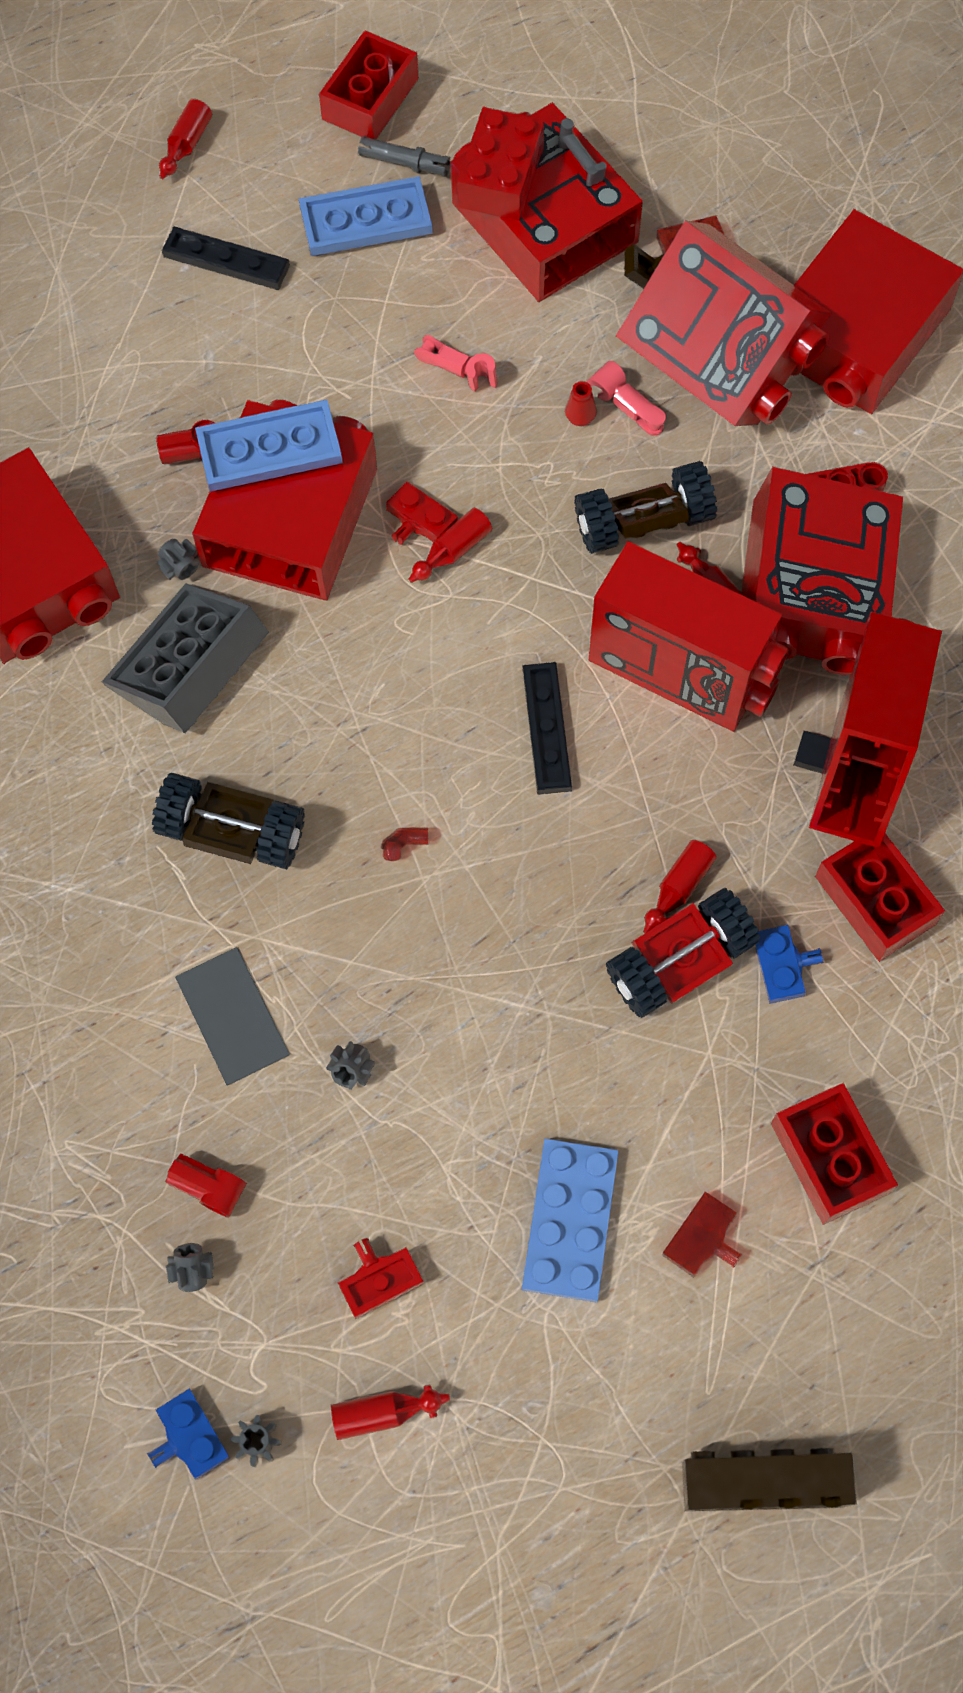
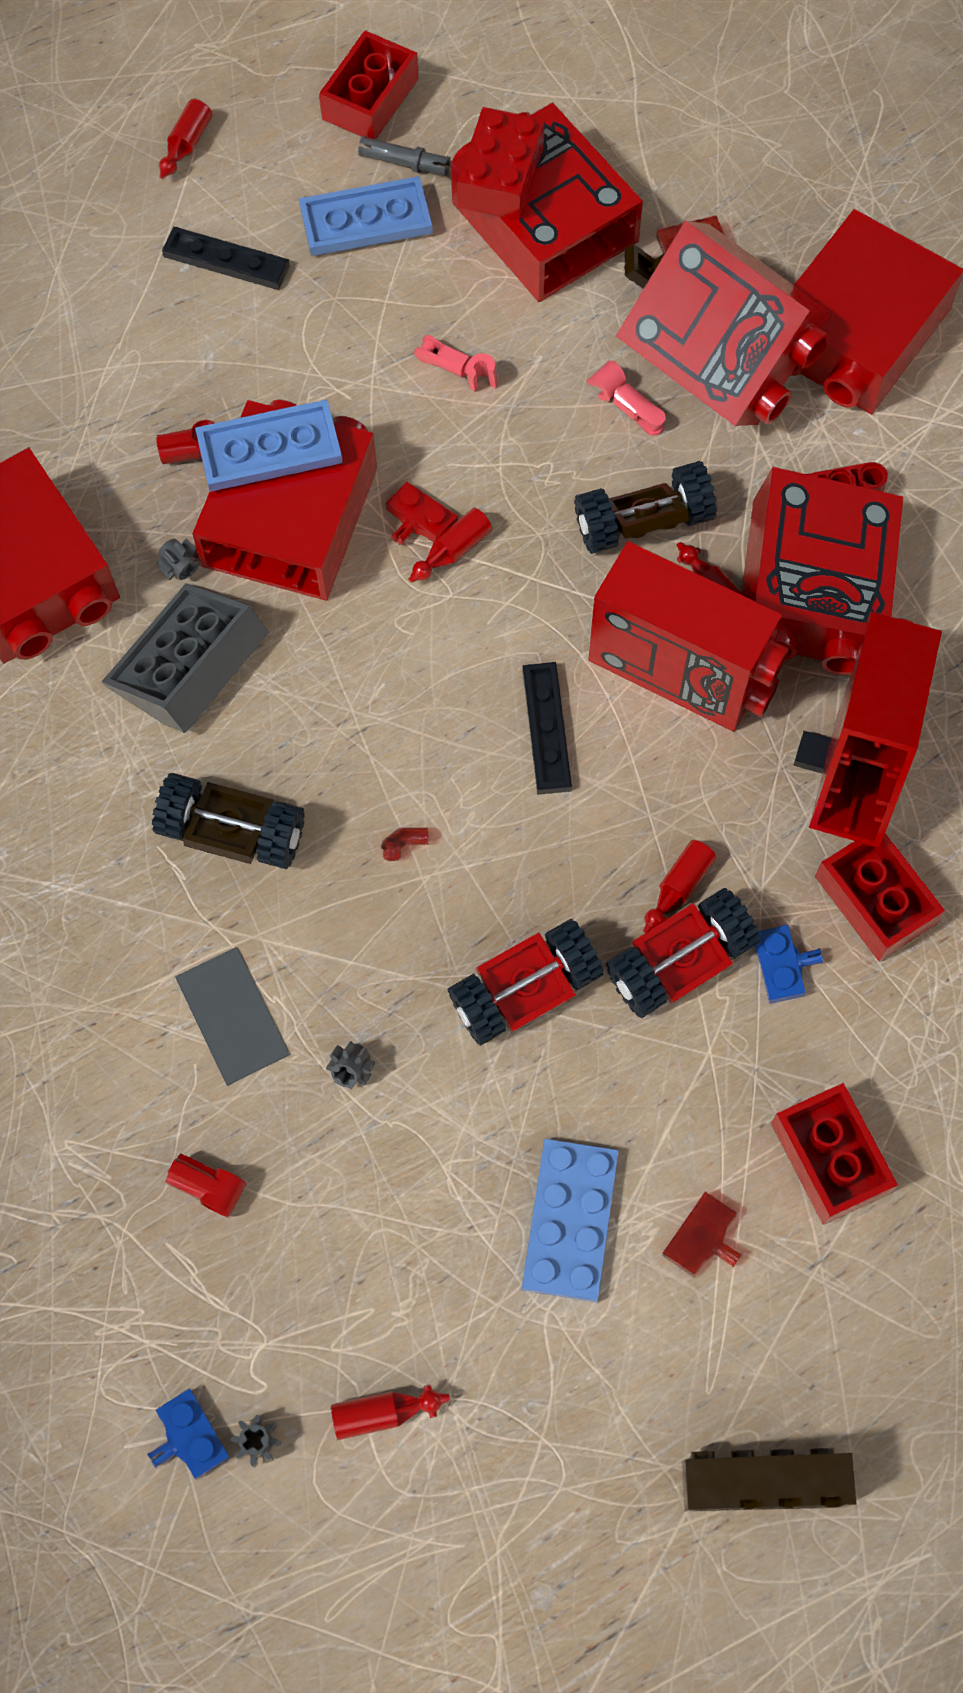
dark grey gear [166,1243,214,1292] -> none
red plate [338,1238,424,1319] -> none
dark grey piece [558,118,607,186] -> none
red cone [565,381,597,426] -> none
none -> plate [447,919,604,1046]

